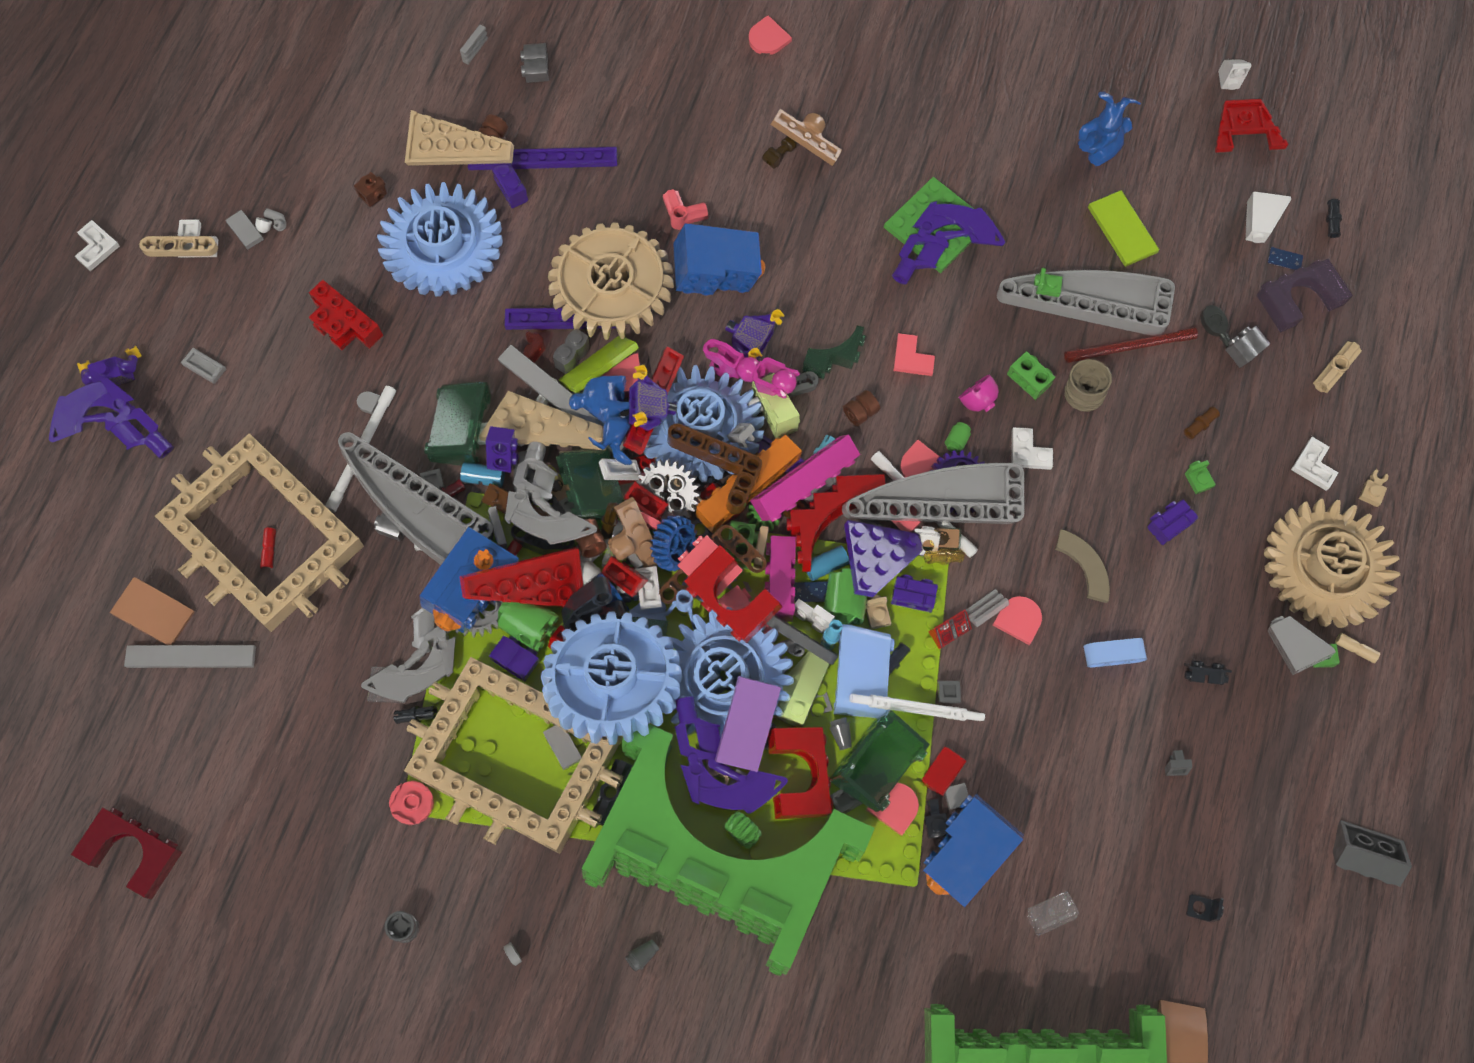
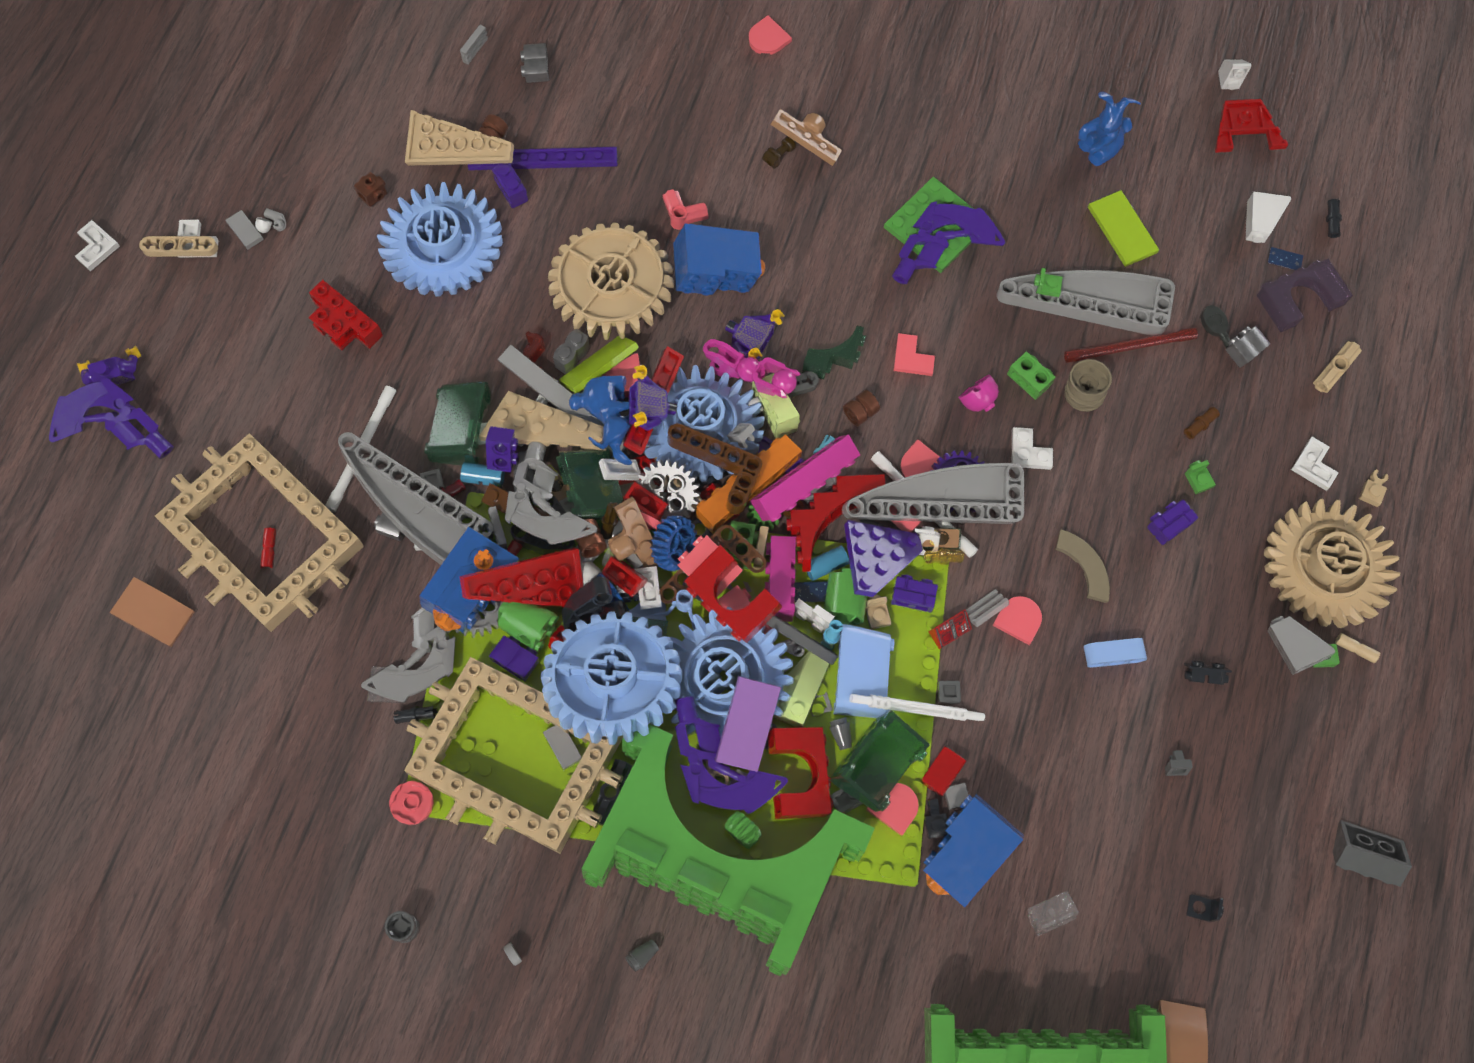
dark red arch [71,807,183,900] -> none
light grey tile [124,645,256,668] -> none
light grey tile [181,348,226,384] -> none
light grey tile [357,392,380,415] -> none
dark purple plate [505,308,616,330] -> none
black pin [889,642,911,676] -> none
bright green brick [945,422,971,453] -> none

